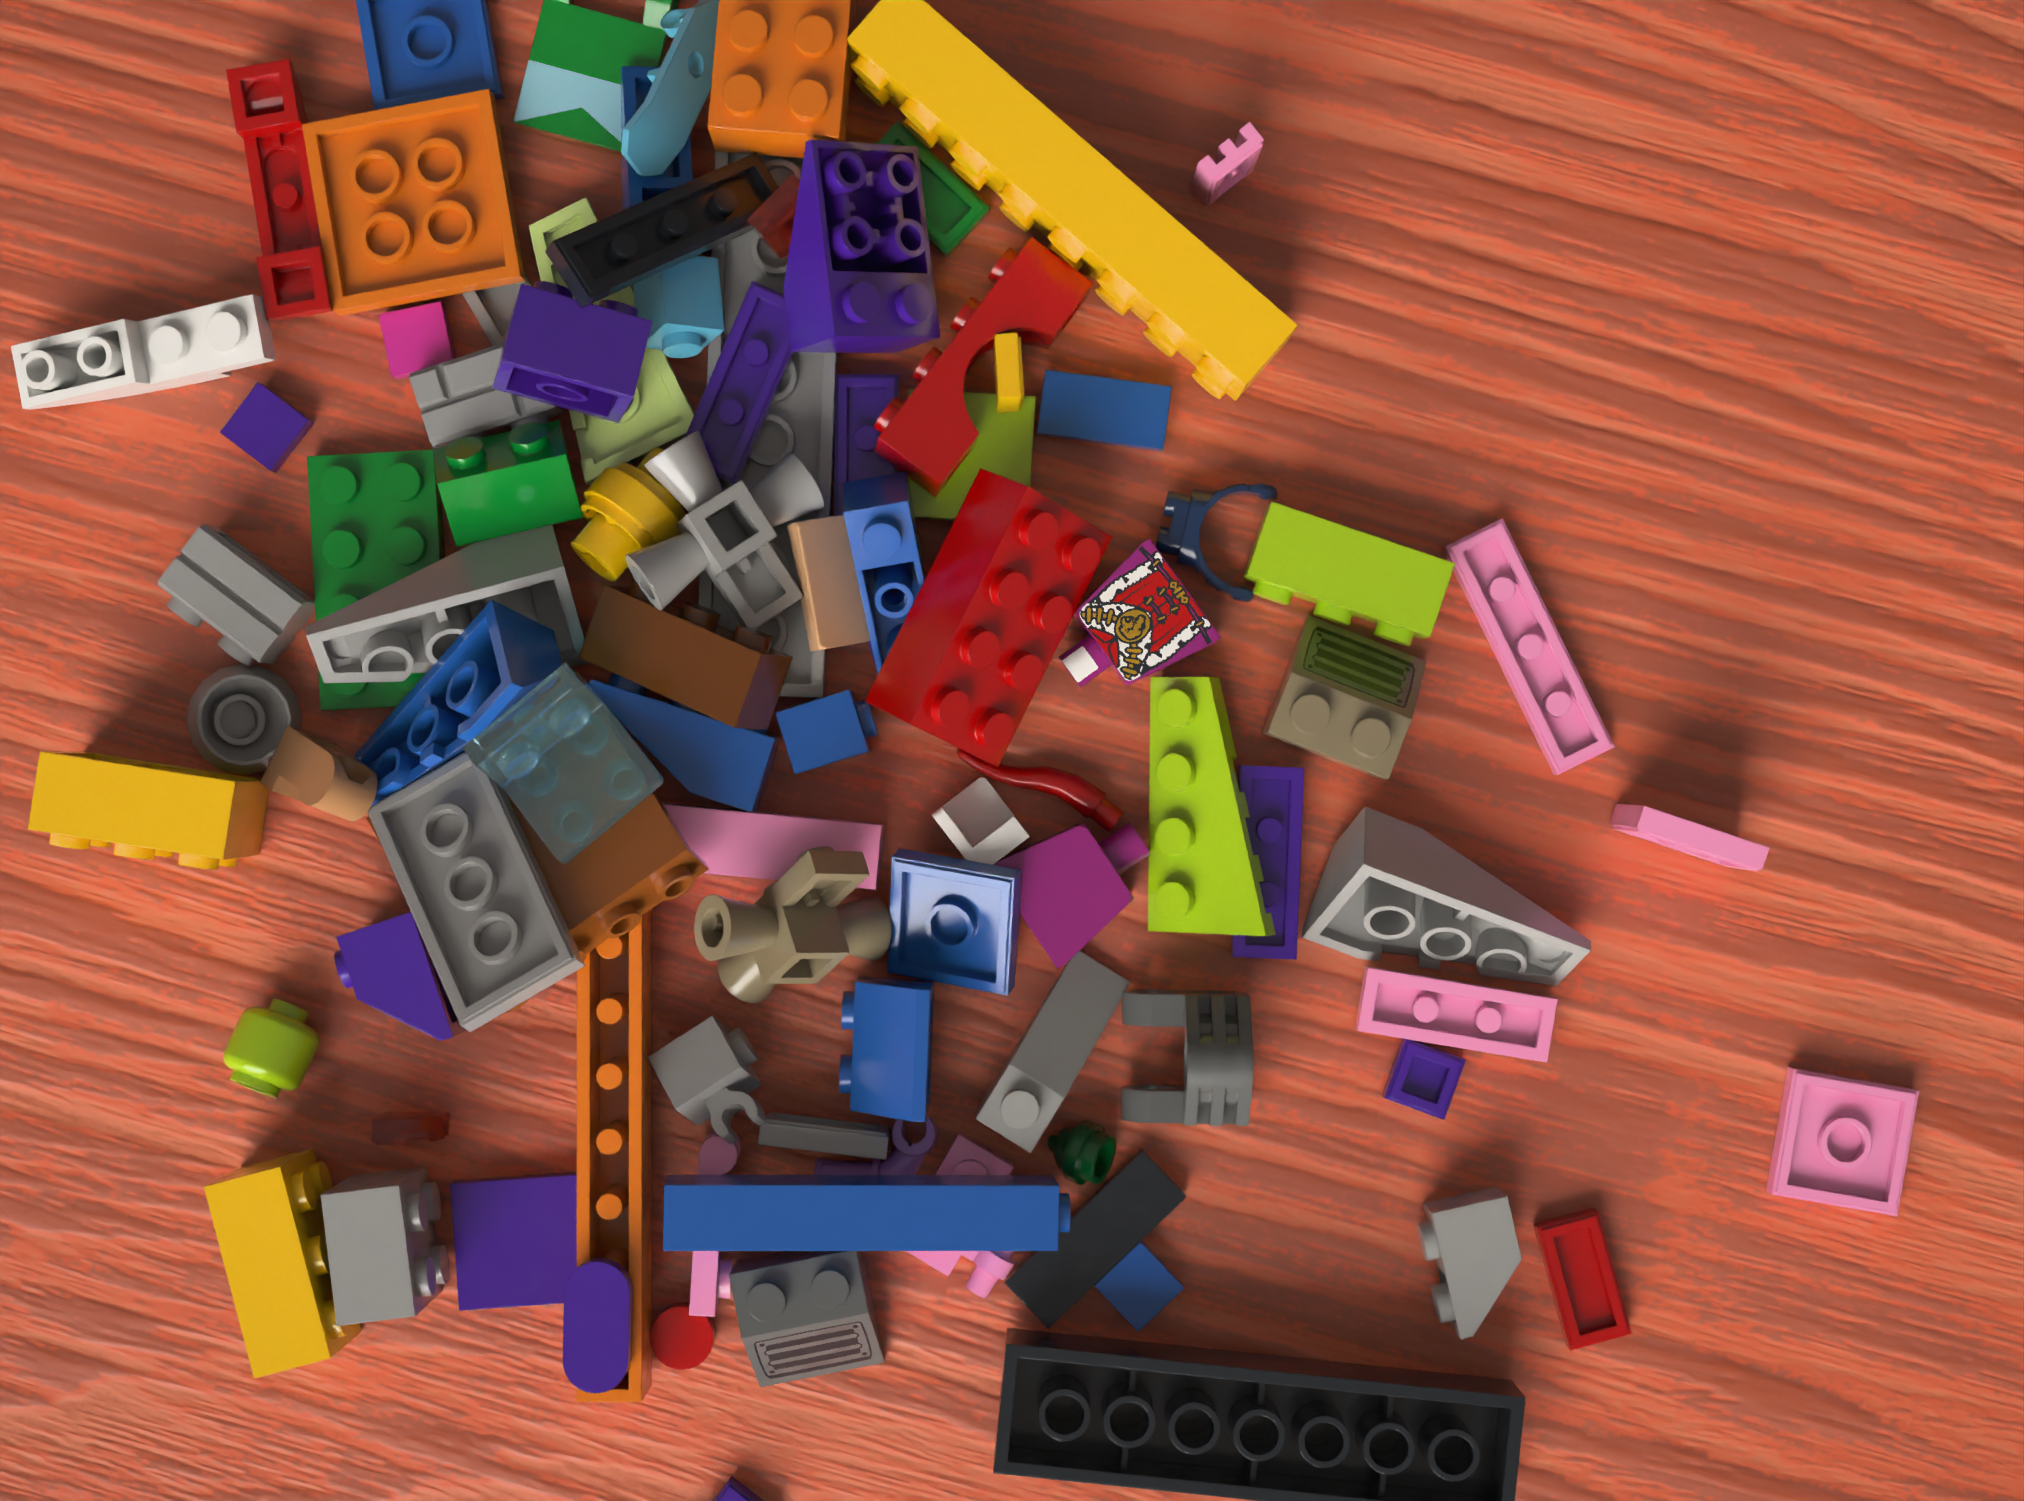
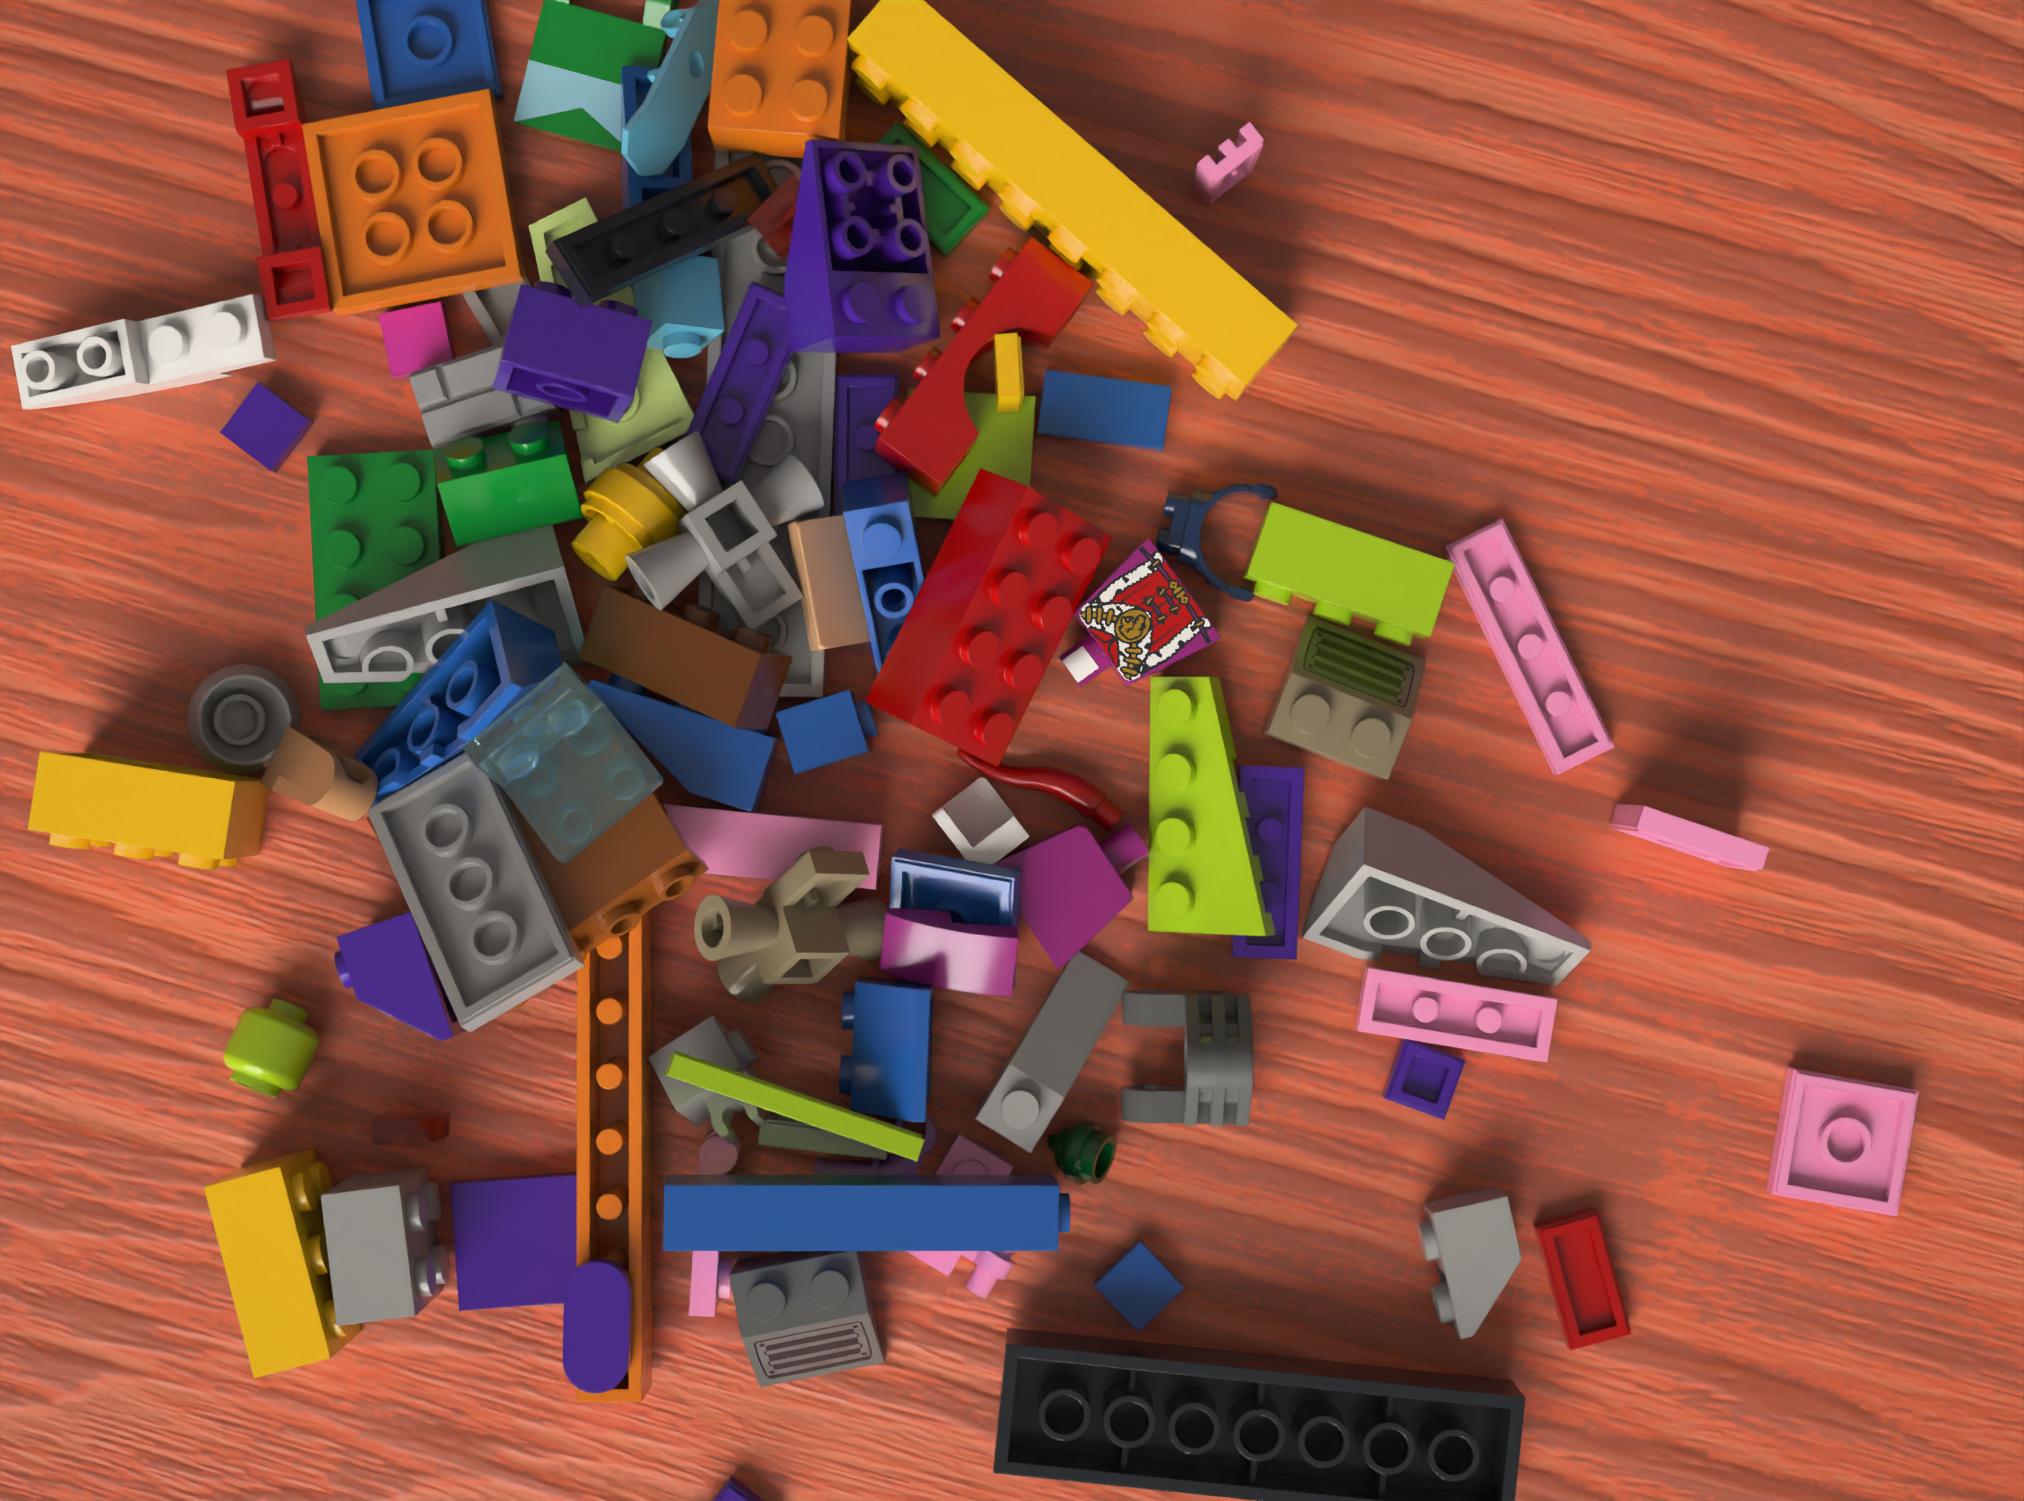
light grey brick [157,523,315,666] -> none
red tile [650,1302,716,1370] -> none
black tile [1004,1148,1186,1329] -> none
none -> lime tile [664,1050,925,1161]
none -> magenta slope [879,907,1019,996]

